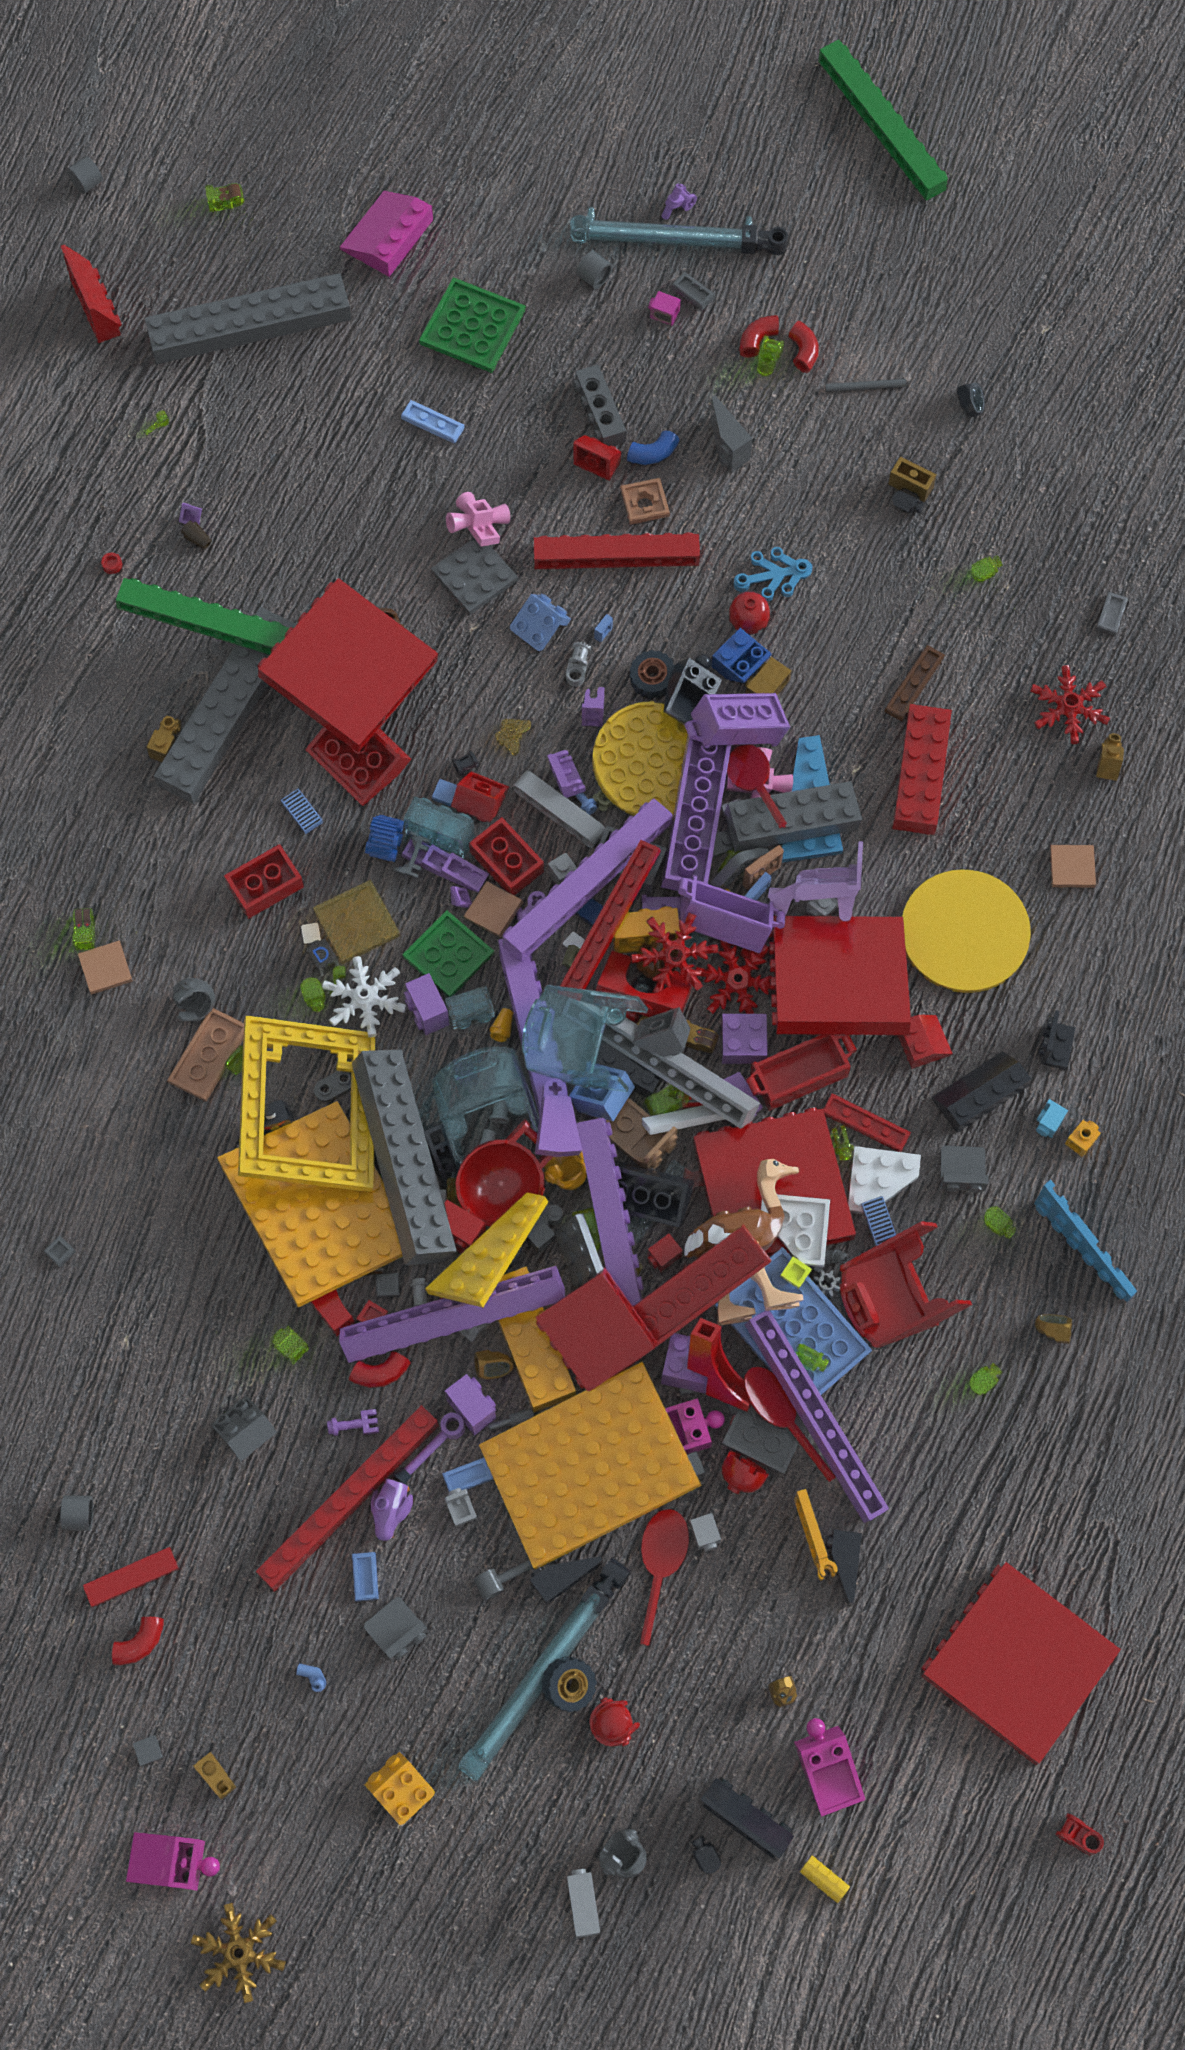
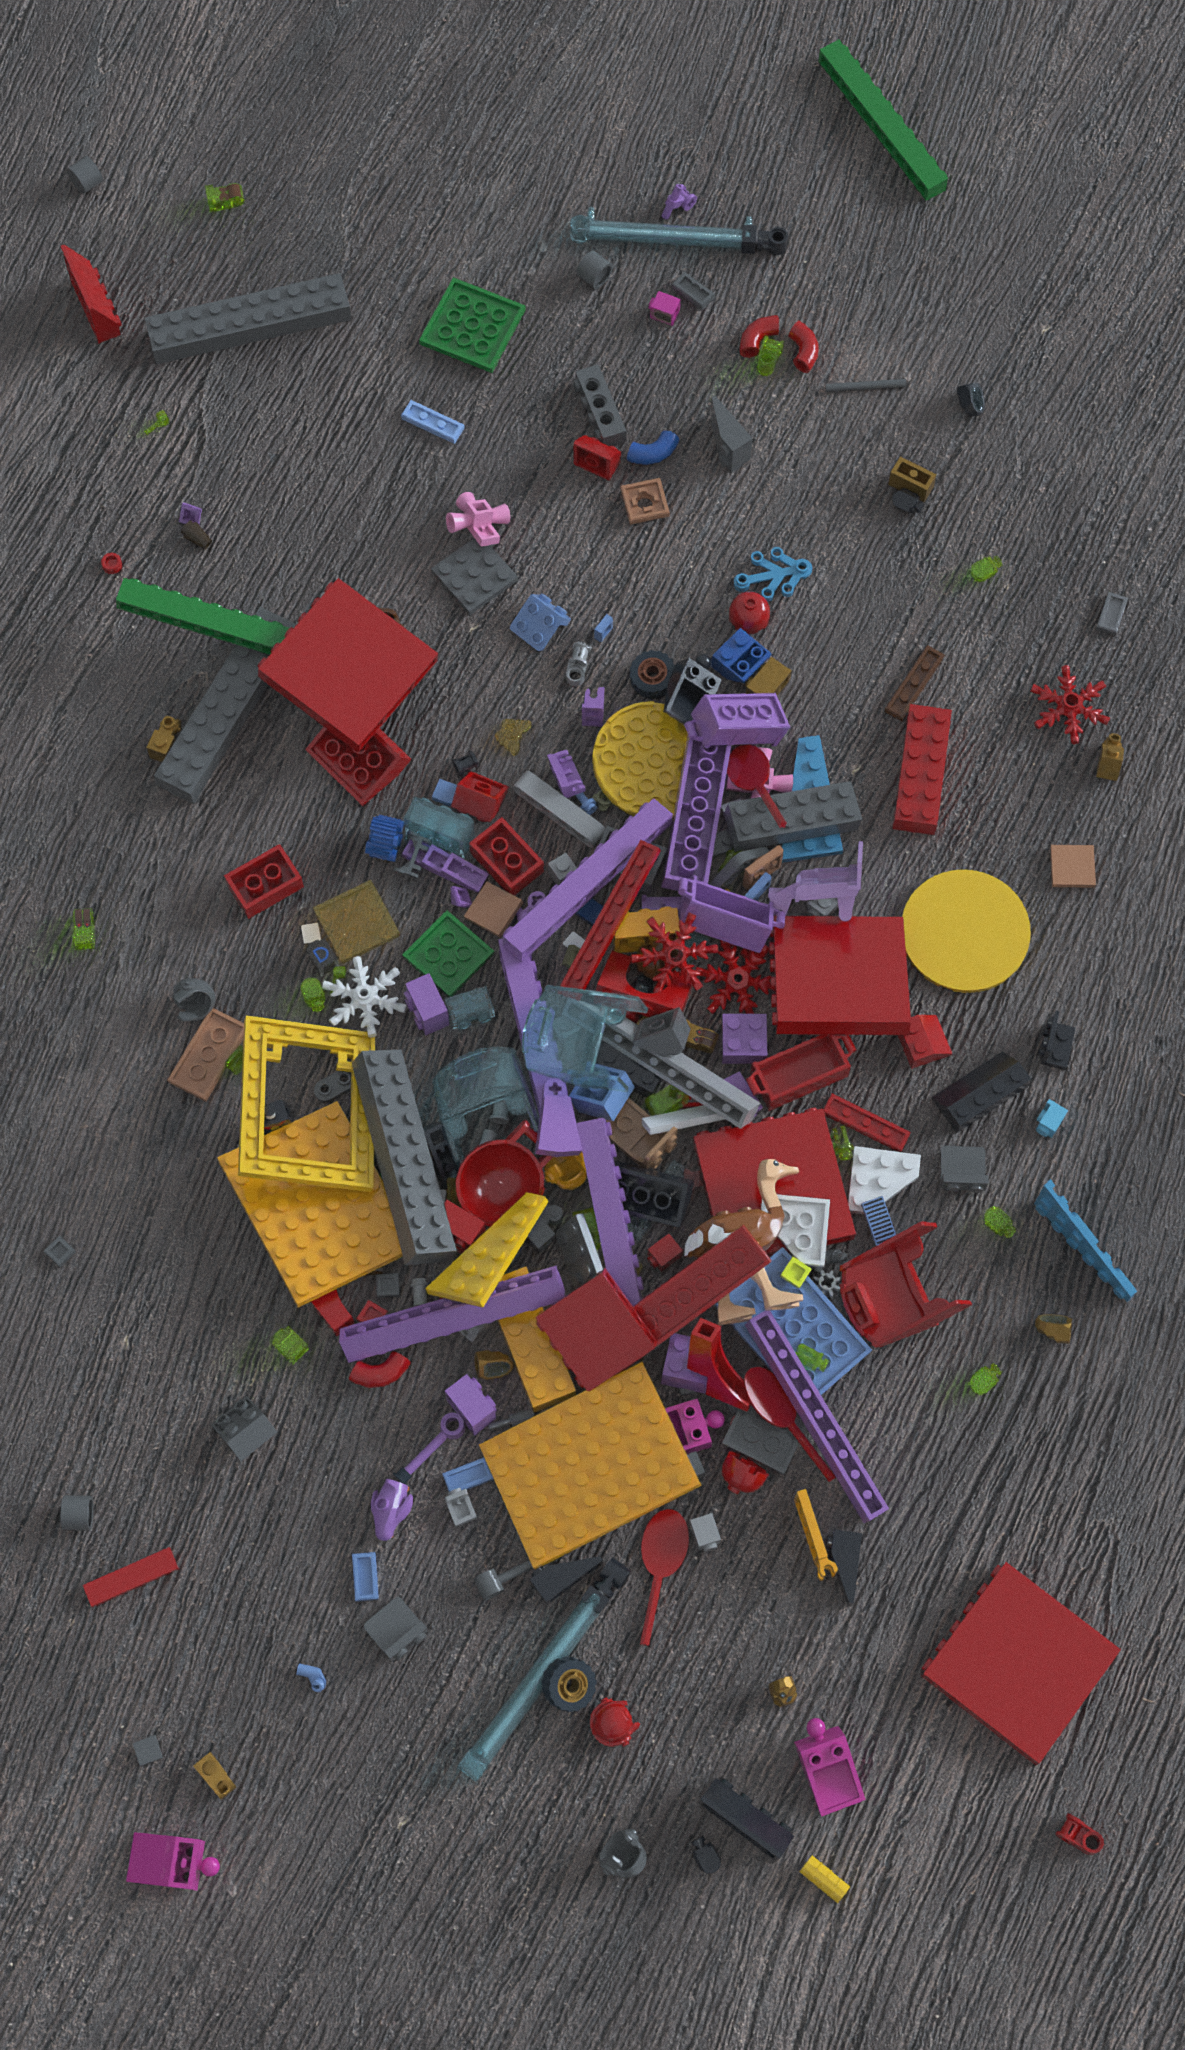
nougat tile [78,940,133,995] -> none
red cylinder [112,1617,164,1665] -> none
pearl gold piece [191,1903,286,2003] -> none
red brick [256,1405,439,1592] -> none
medium blue tile [281,789,323,834] -> none
medium lavender hinge [327,1409,379,1436] -> none
dark pink slope [340,191,433,277] -> none
light orange bracket [364,1752,435,1825] -> none
light orange cone [489,1008,514,1042] -> none
red brick [534,532,700,569] -> none
light grey window [567,1869,600,1938] -> none
light orange brick [1065,1120,1101,1157] -> none

